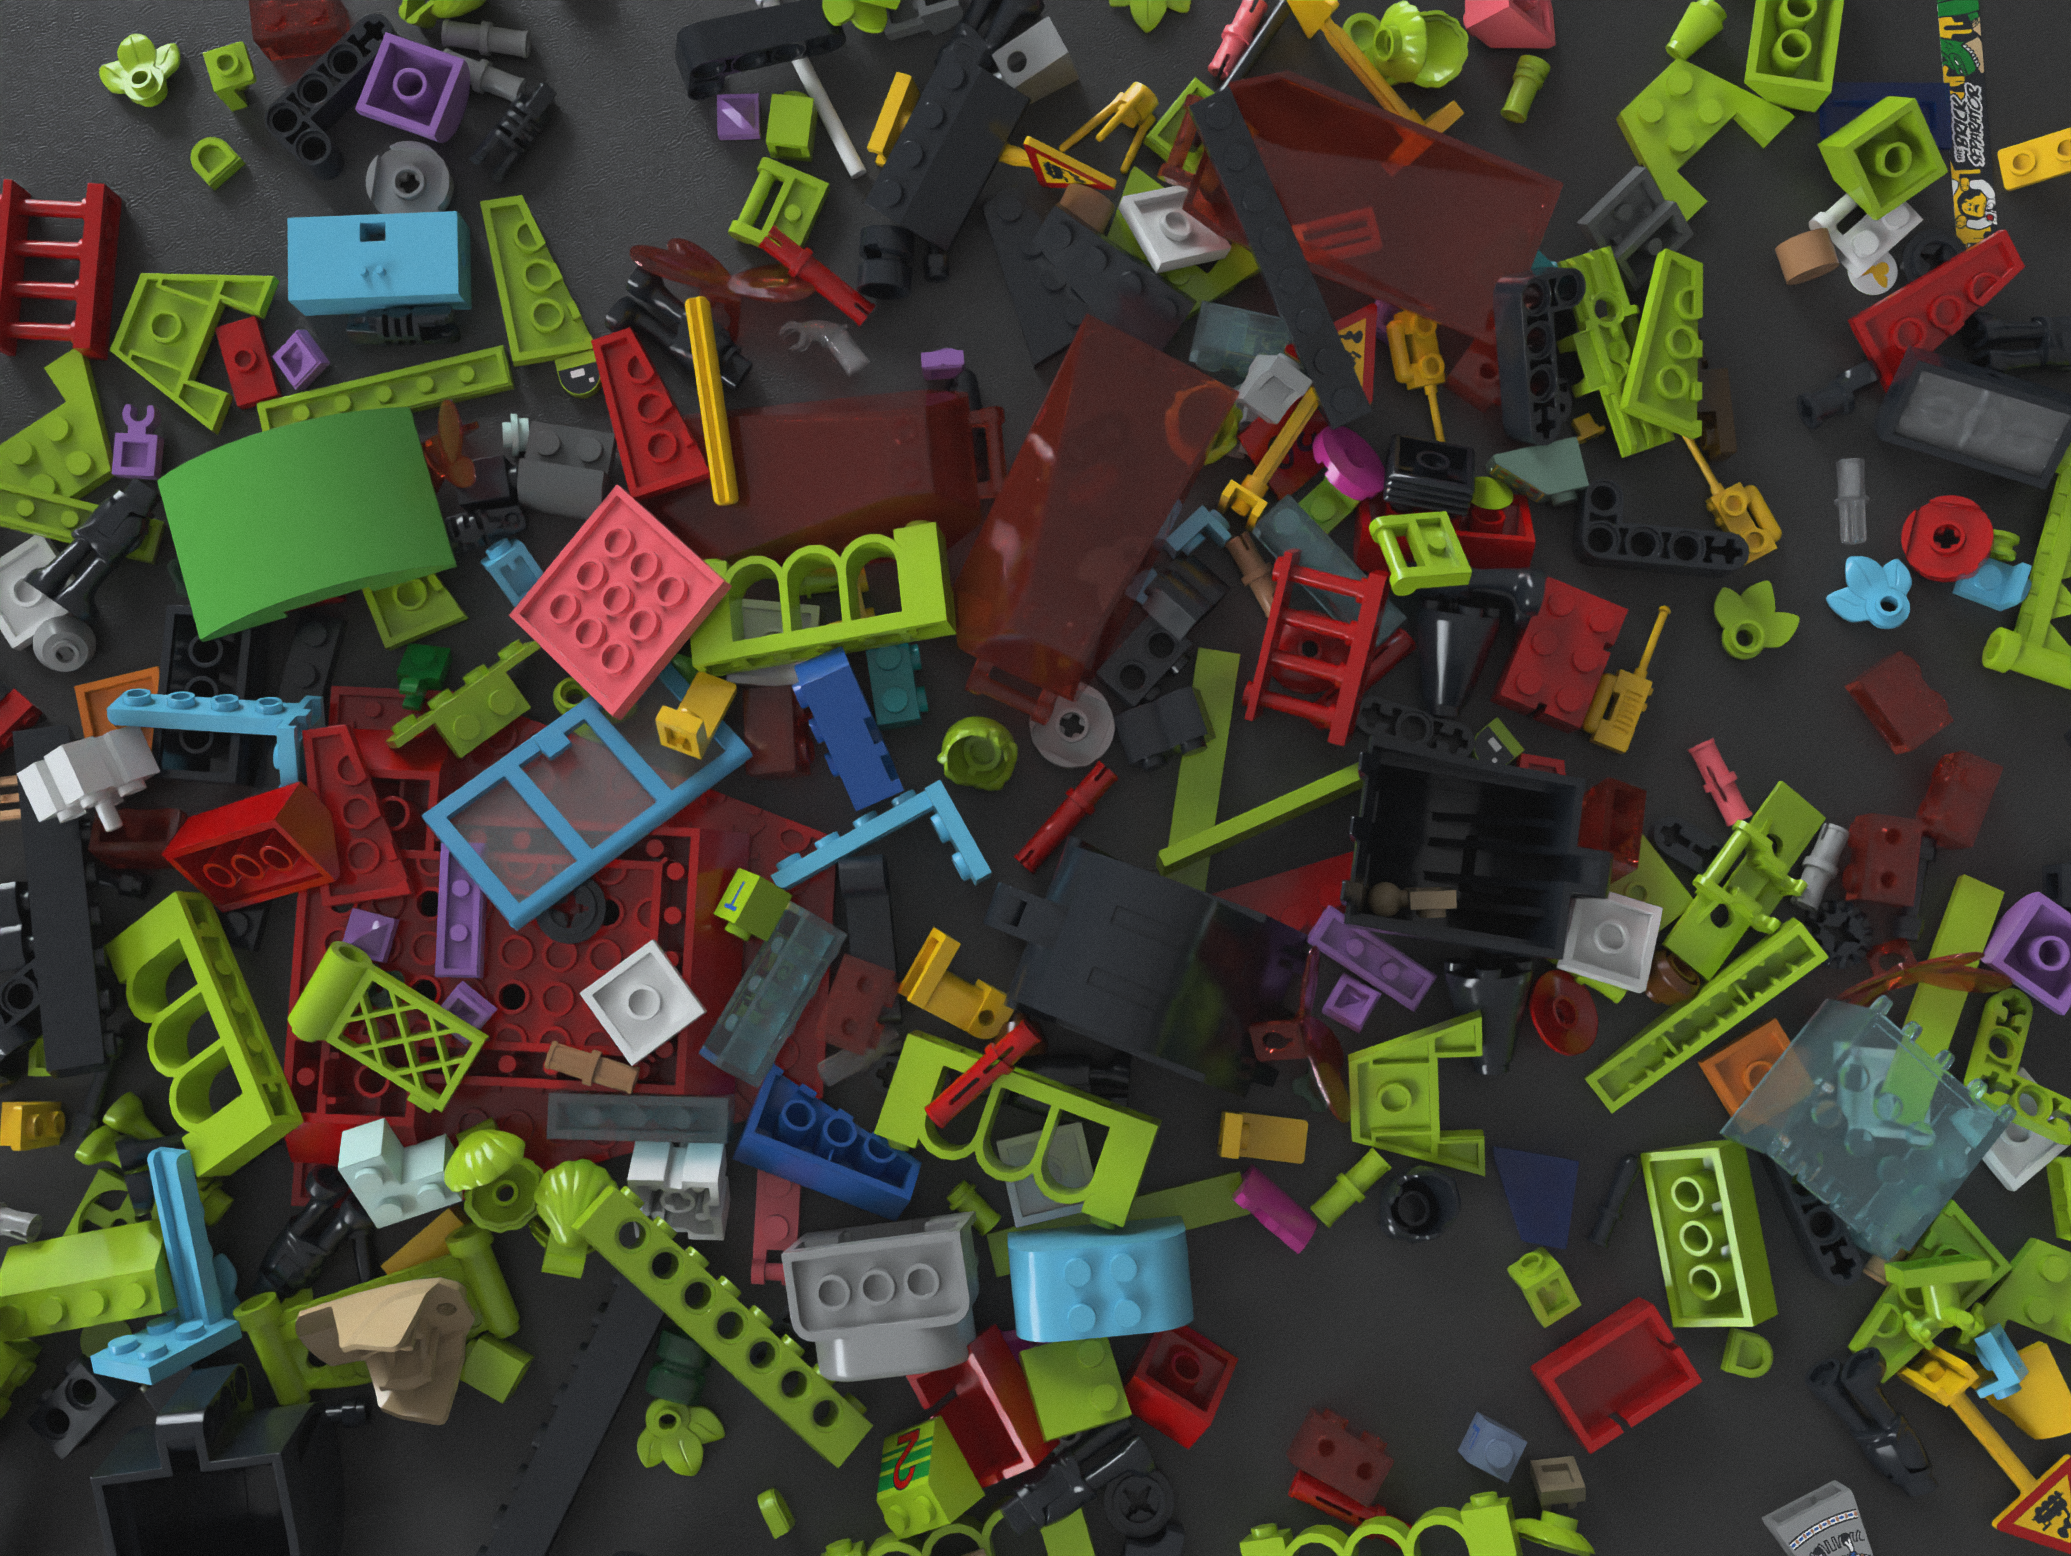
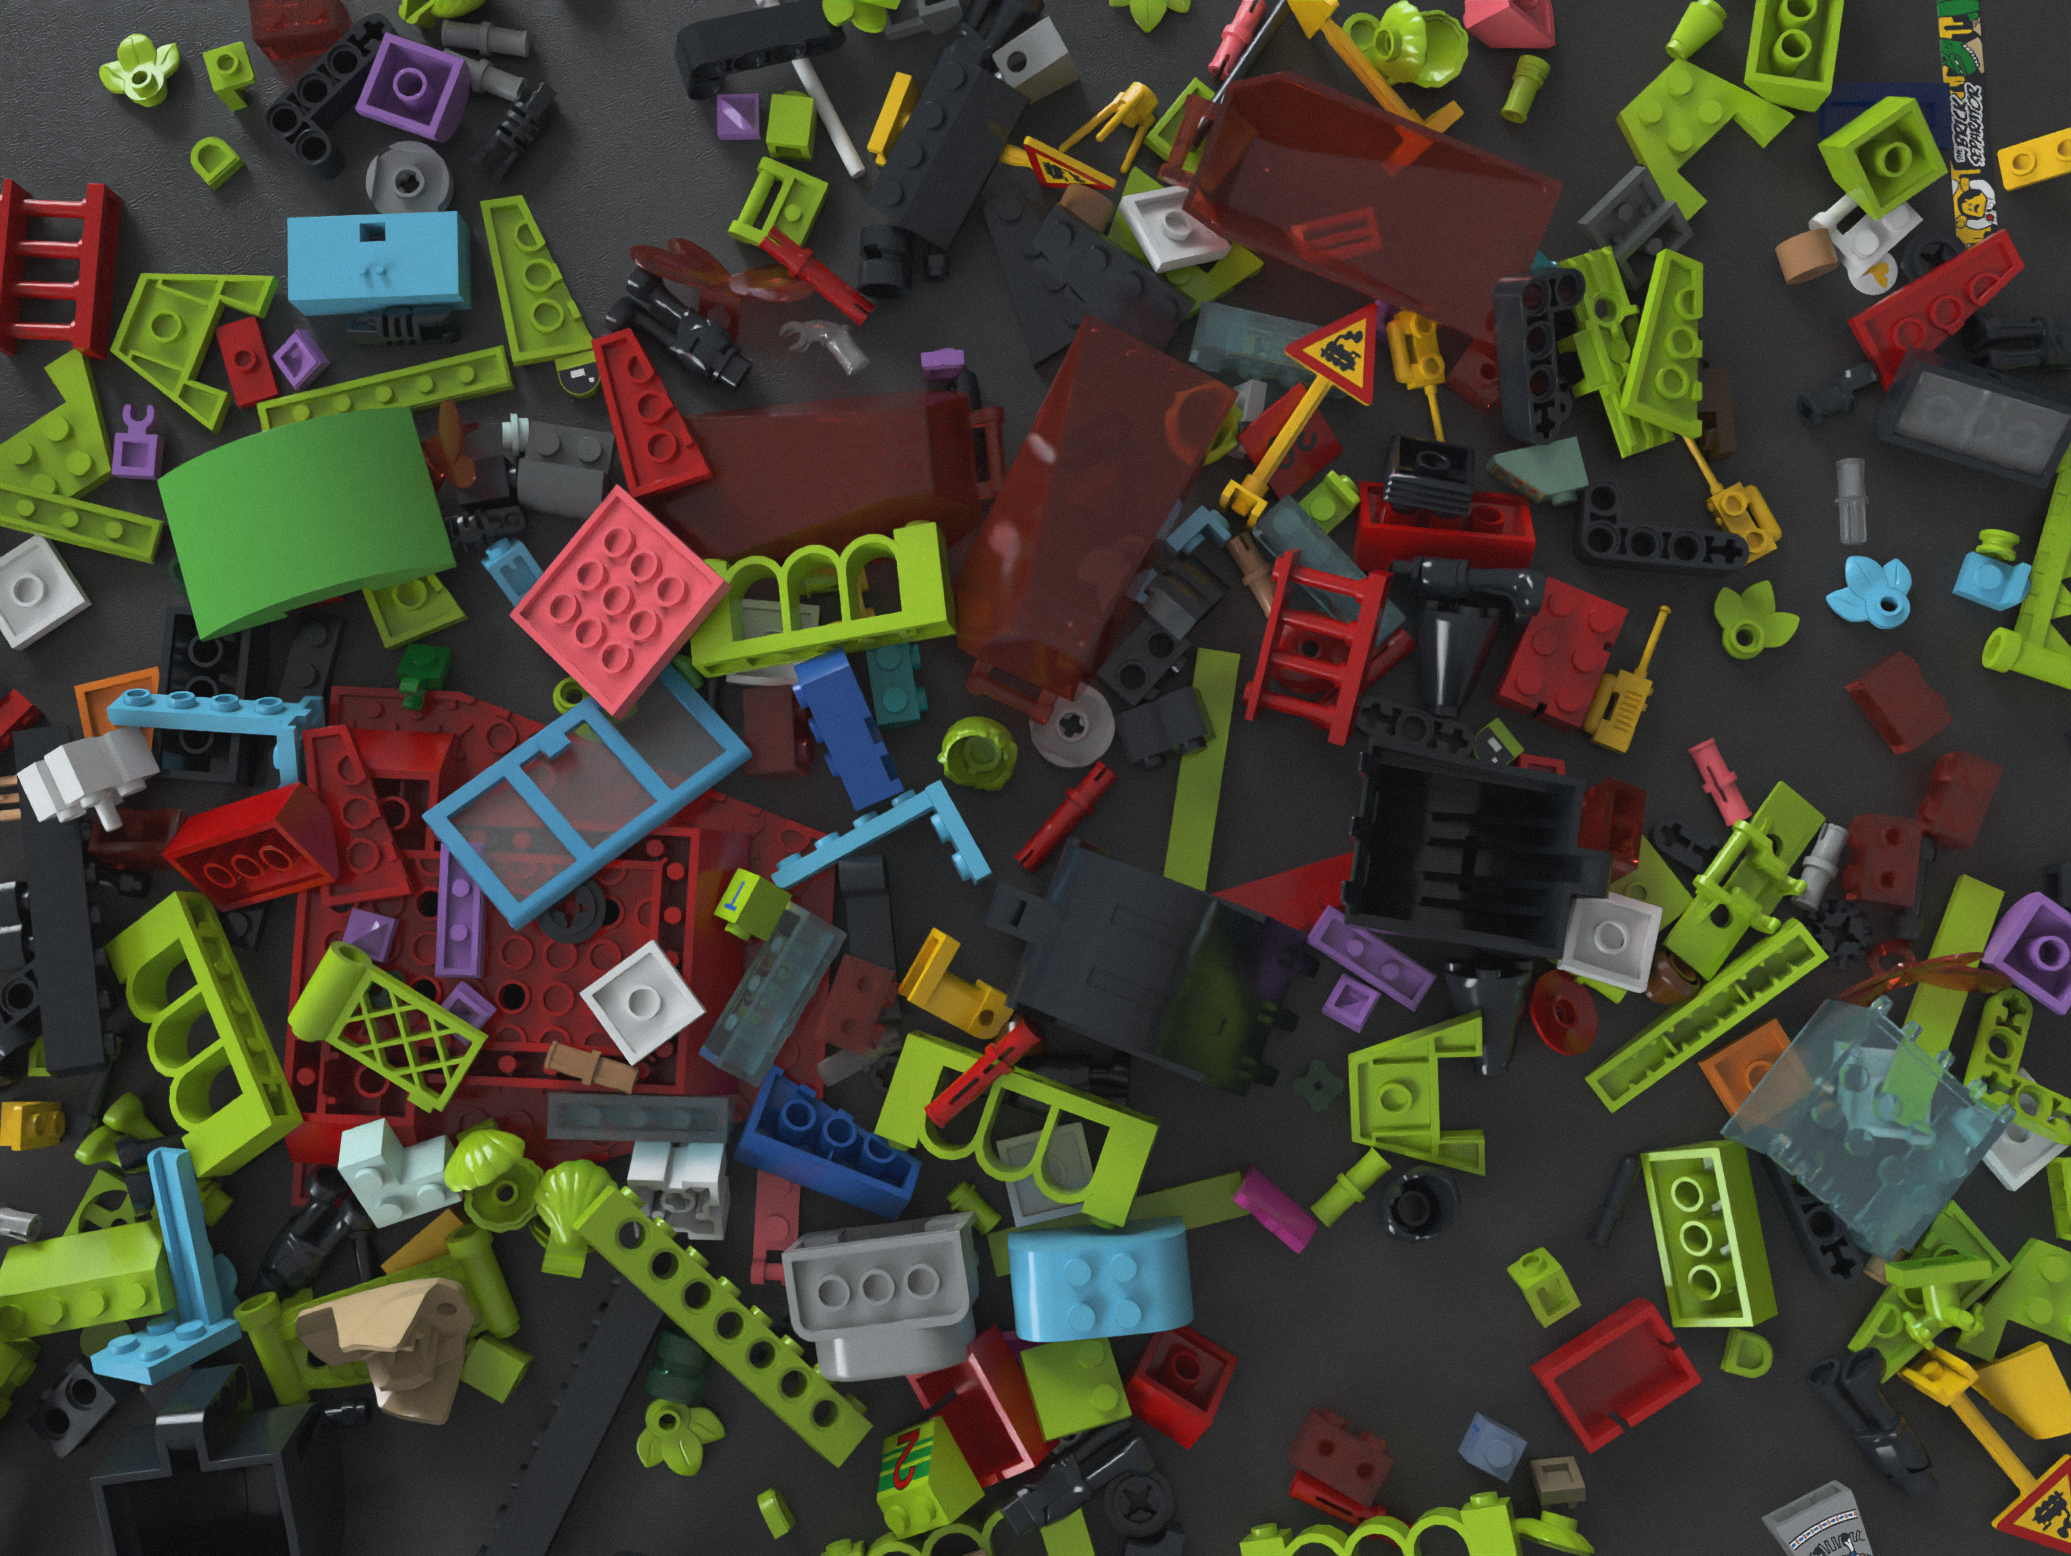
black piece [23,478,162,628] -> none
light grey cone [33,616,96,672] -> none
lime bracket [385,639,541,758] -> none
yellow bracket [655,672,737,760] -> none
yellow axle [685,296,739,506] -> none
lime tile [1155,762,1363,876] -> none
black plate [1187,86,1372,430] -> none
yellow bracket [1217,1110,1308,1164] -> none
light grey brick [1233,353,1313,424] -> none
clear red piece [1249,945,1351,1123] -> none
dark pink tile [1312,426,1385,501] -> none
tan plate [1367,882,1457,918] -> none
lime plate [1369,511,1472,596] -> none
lime sticker [1470,477,1513,510] -> none
clear blue wing [1492,1146,1579,1249] -> none
yellow piece [1571,413,1606,444] -> none
red plate [1901,495,1994,582] -> none
medium azure bracket [1974,1323,2029,1400] -> none

